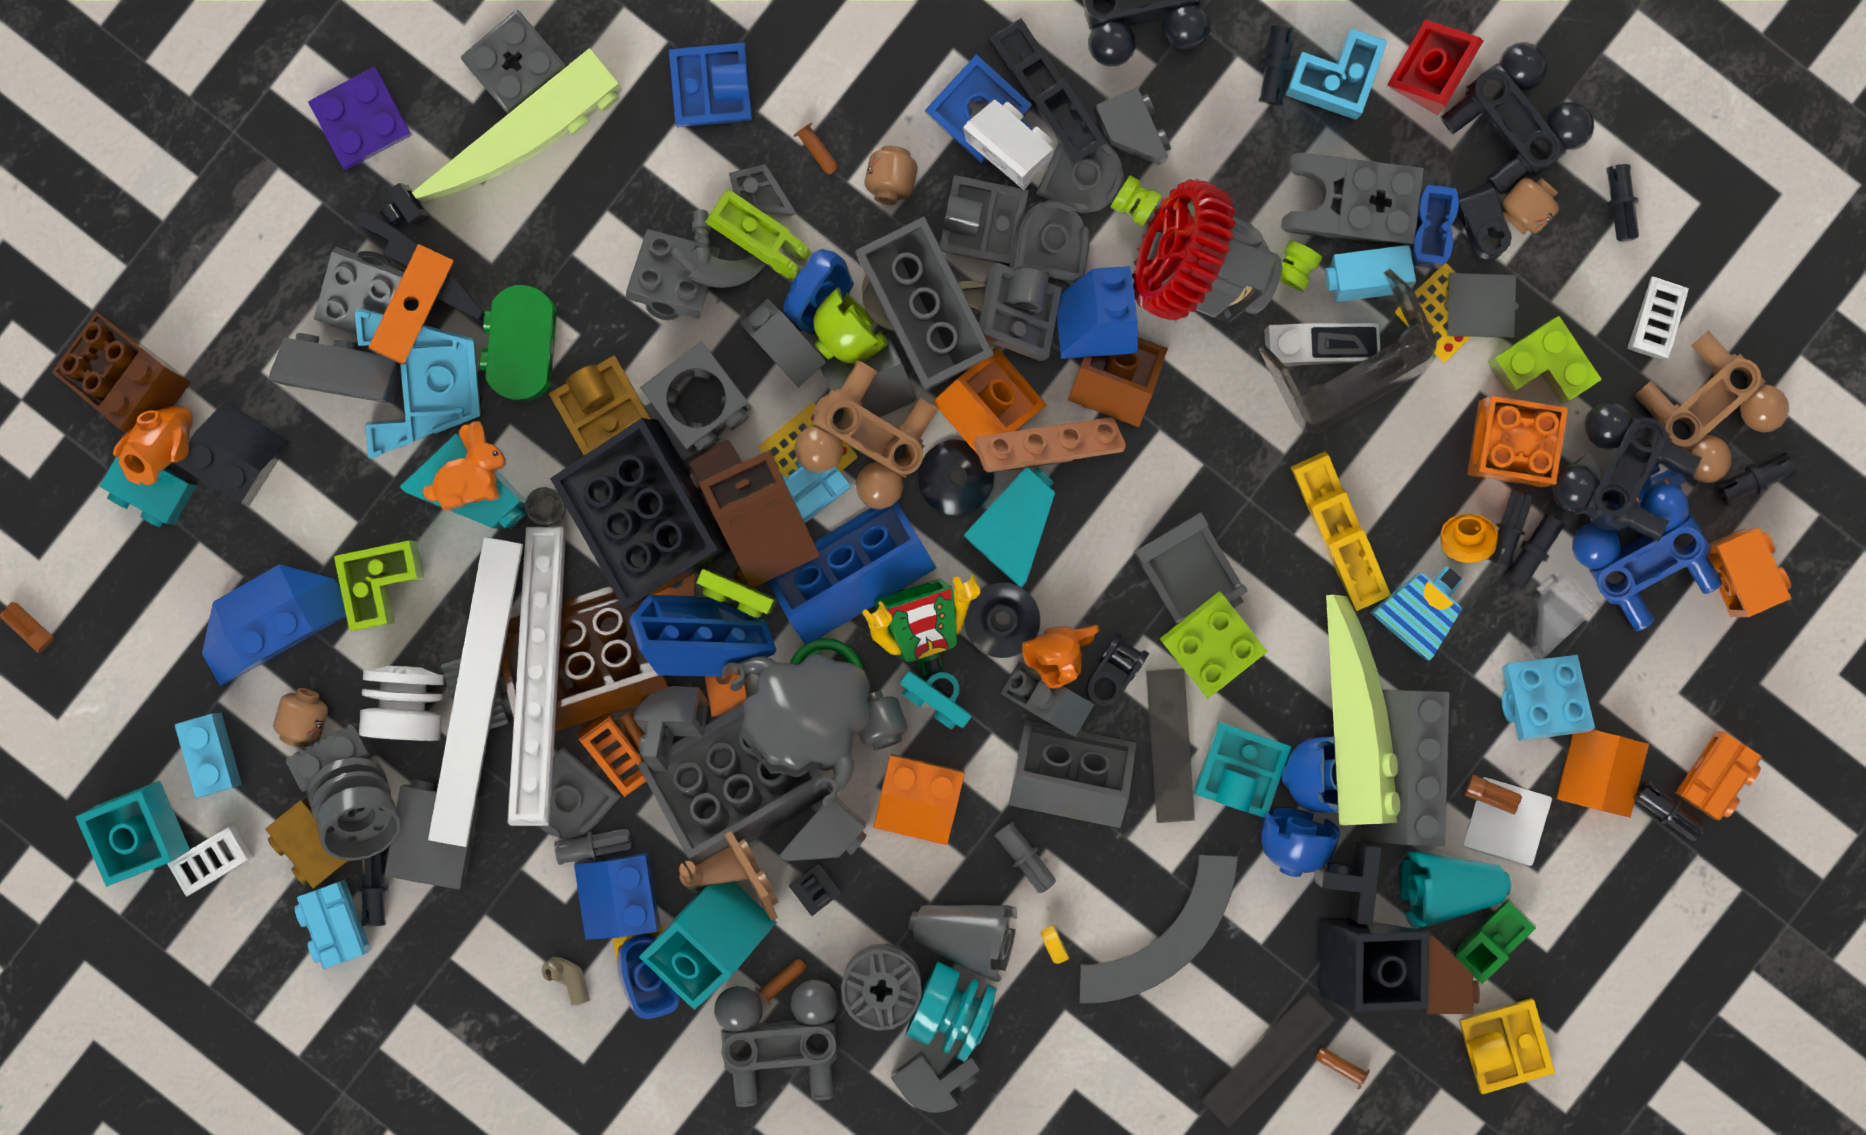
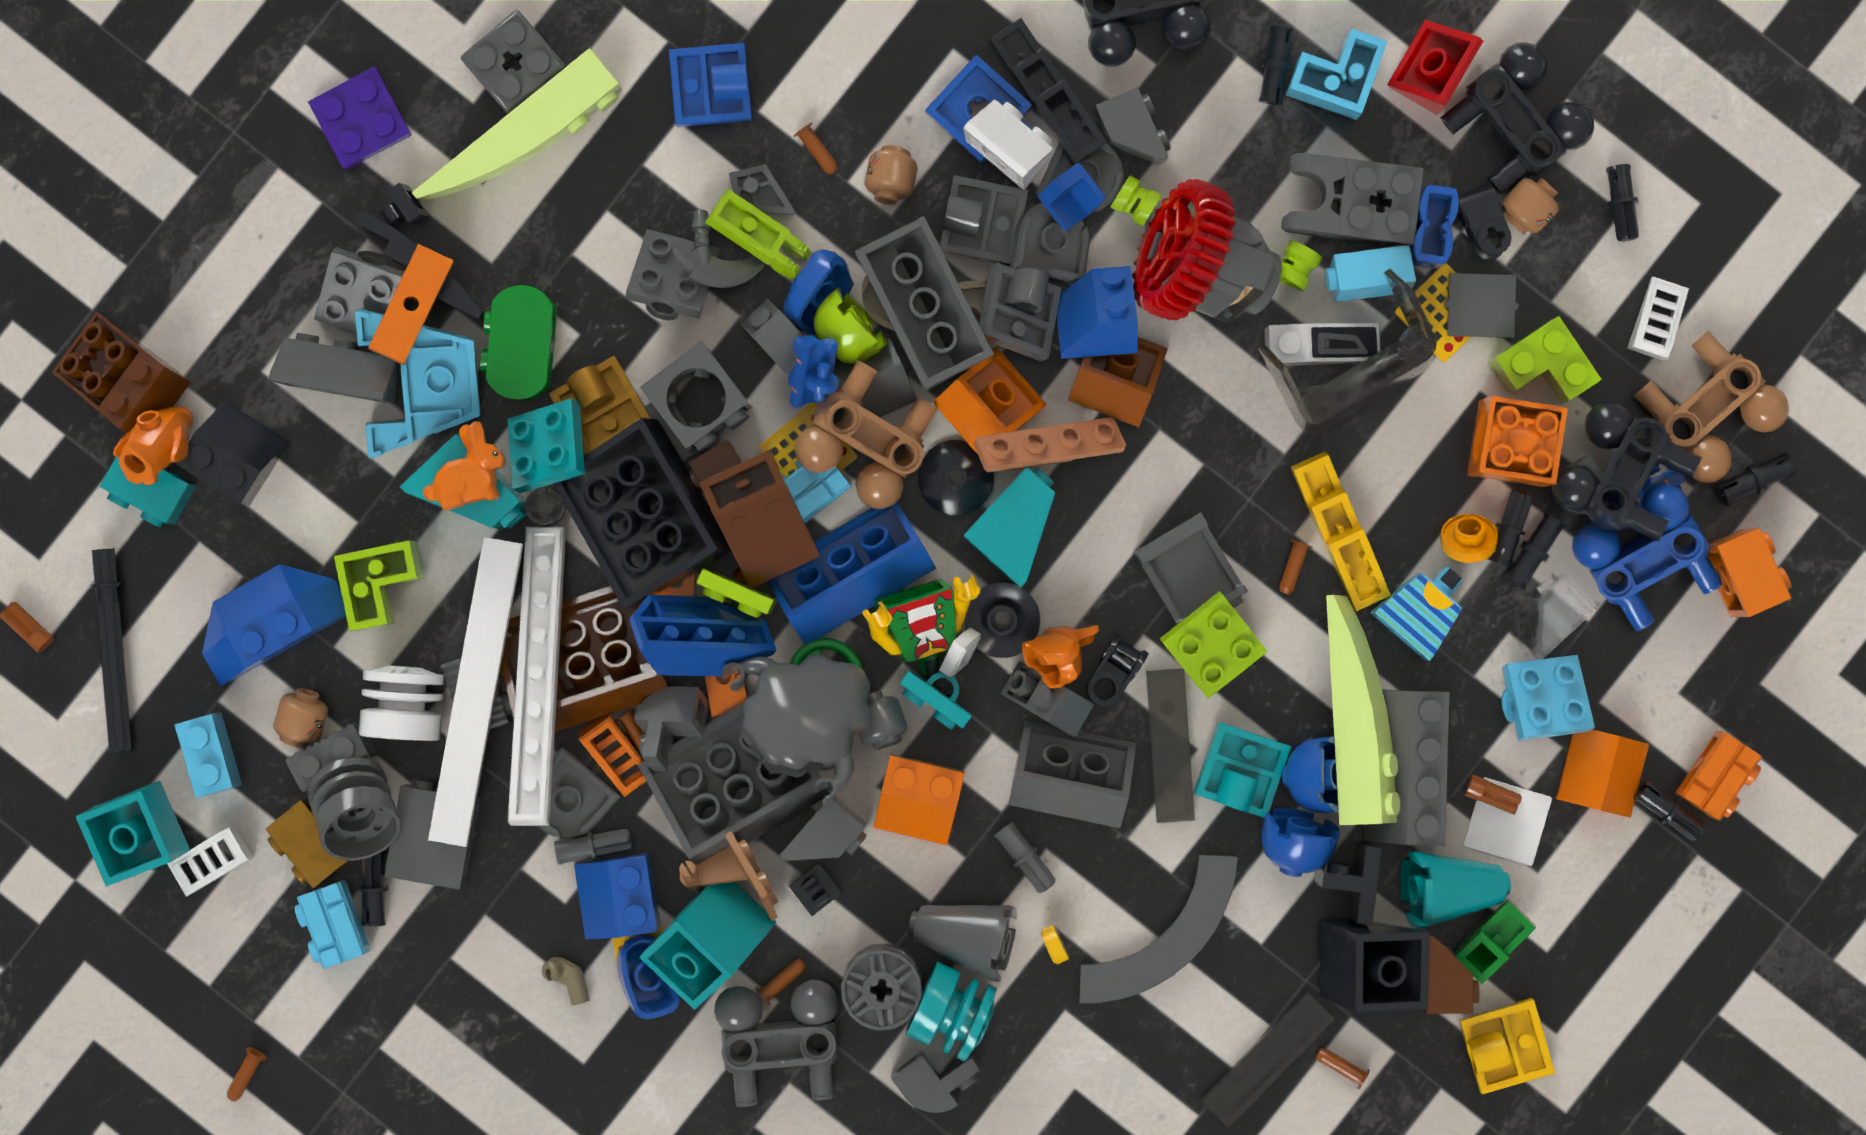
none -> black axle [90,548,132,753]
none -> dark orange piece [227,1047,267,1102]
none -> teal plate [507,399,585,493]
none -> blue hips [788,335,839,408]
none -> white tile [939,627,981,677]
none -> blue panel [1037,163,1106,231]
none -> dark orange piece [1279,539,1312,595]

